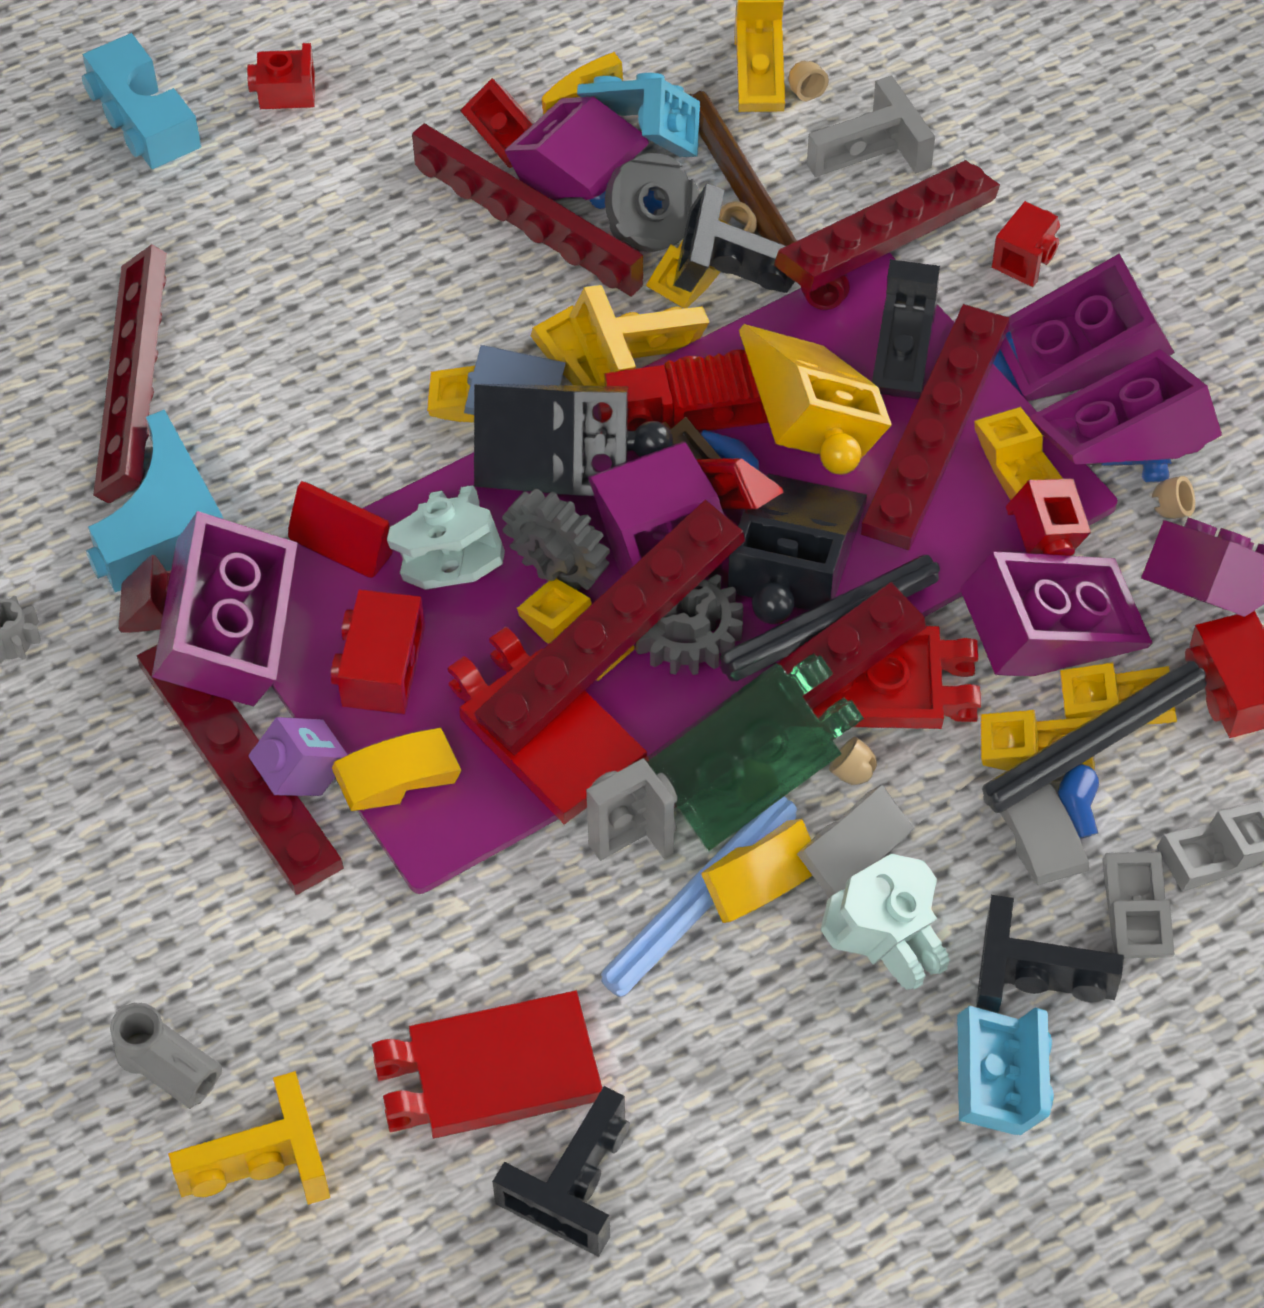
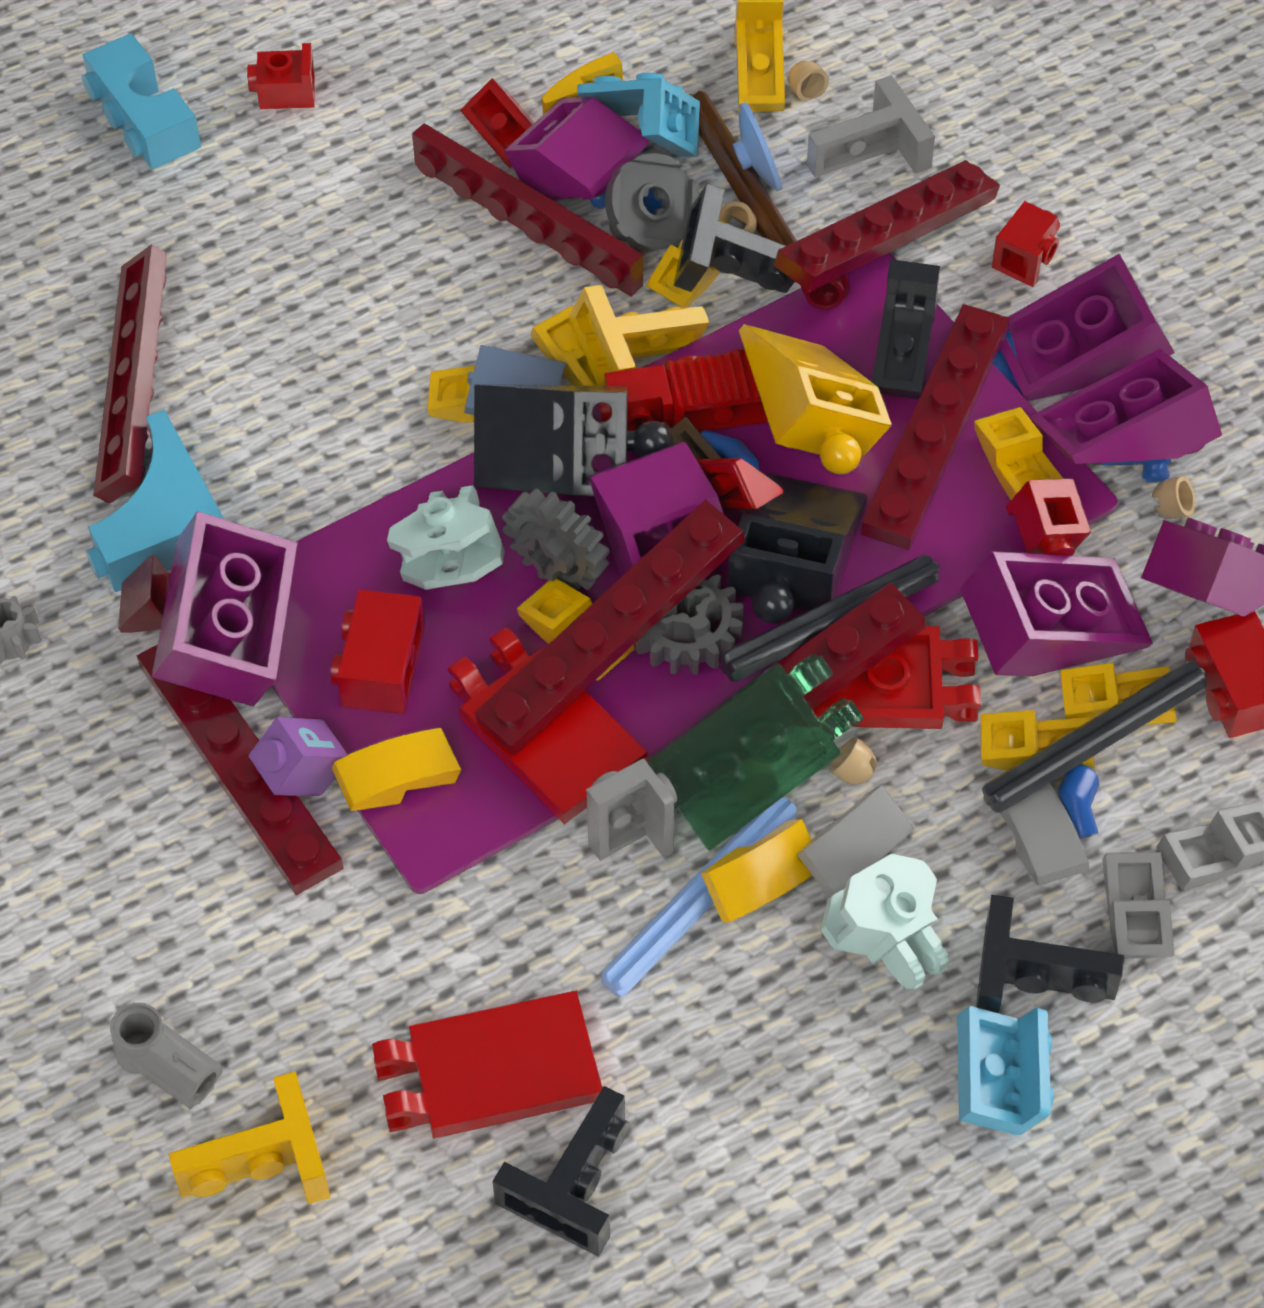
red slope [288,481,393,578] -> none
none -> light blue dish [732,102,783,192]

